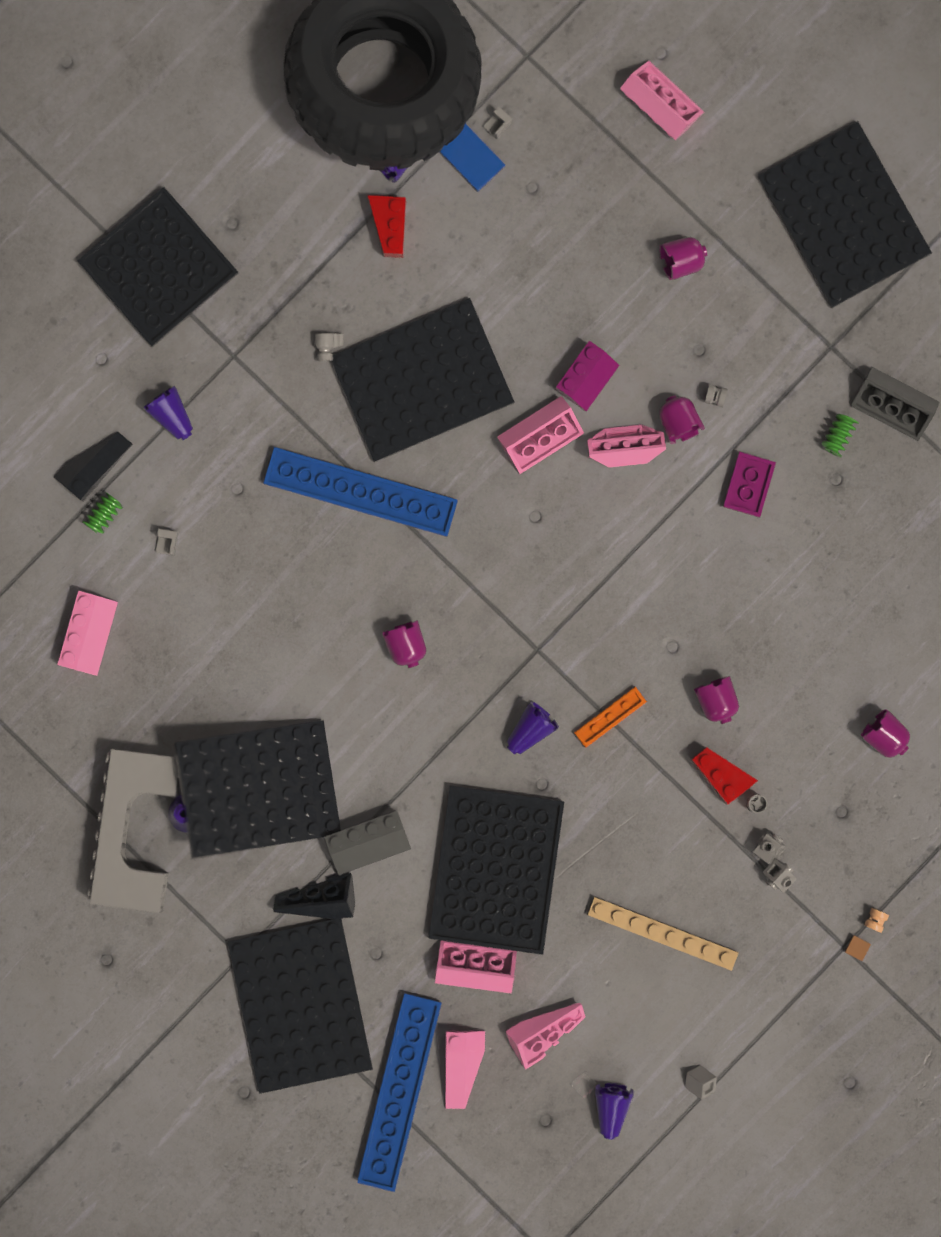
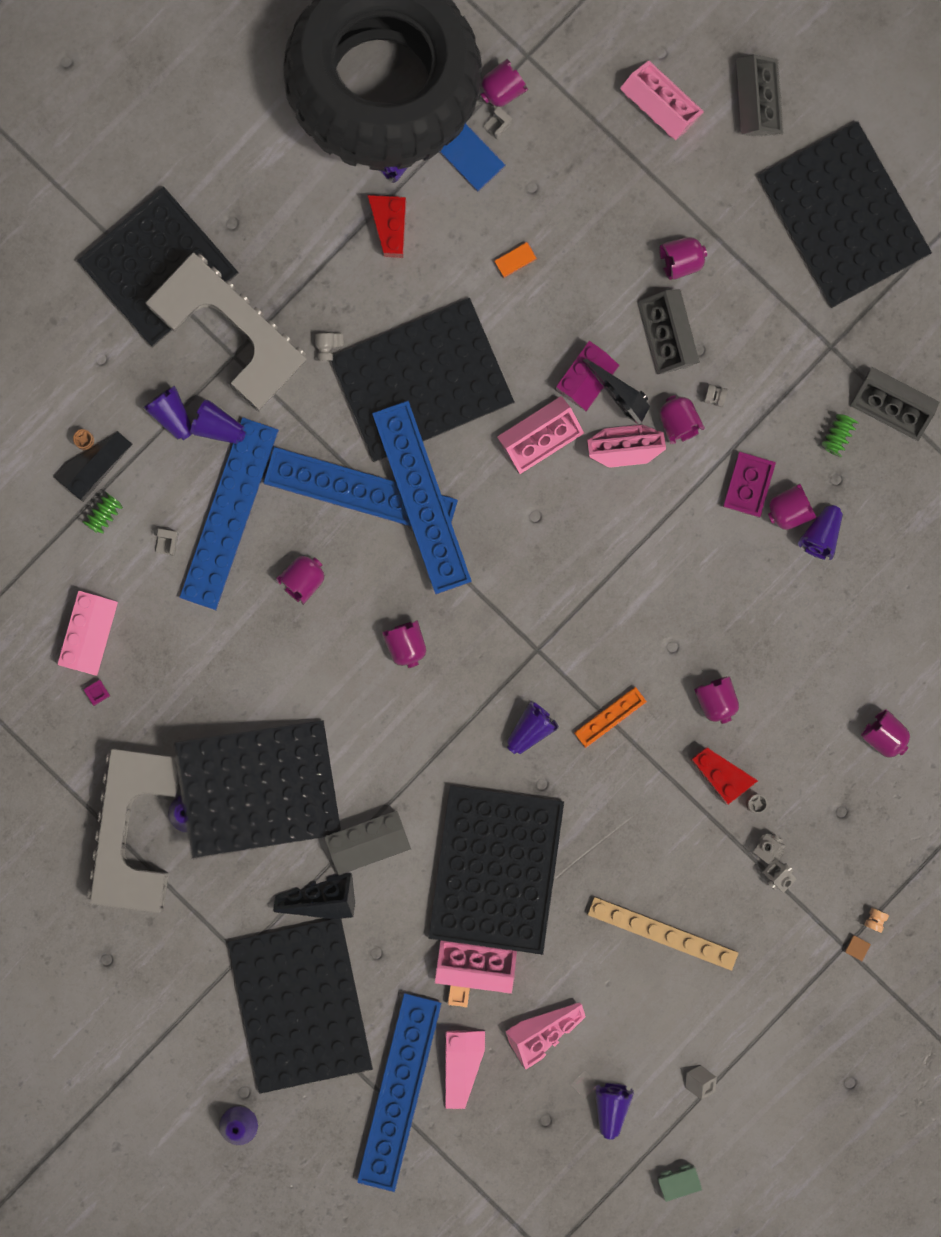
none -> medium nougat wheel [73,429,94,450]
none -> magenta plate [84,680,110,706]
none -> light grey arch [146,253,306,411]
none -> blue plate [180,417,279,610]
none -> dark purple cone [190,400,246,444]
none -> dark purple cone [219,1106,258,1145]
none -> magenta cylinder [276,556,325,605]
none -> blue plate [372,401,472,595]
none -> light nougat plate [448,986,470,1007]
none -> magenta cylinder [480,59,528,107]
none -> orange tile [494,242,537,278]
none -> black wedge [583,358,650,425]
none -> dark grey slope [638,289,700,375]
none -> sand green brick [657,1164,702,1202]
none -> dark grey slope [736,54,783,136]
none -> magenta cylinder [768,484,817,530]
none -> dark purple cone [798,505,843,560]

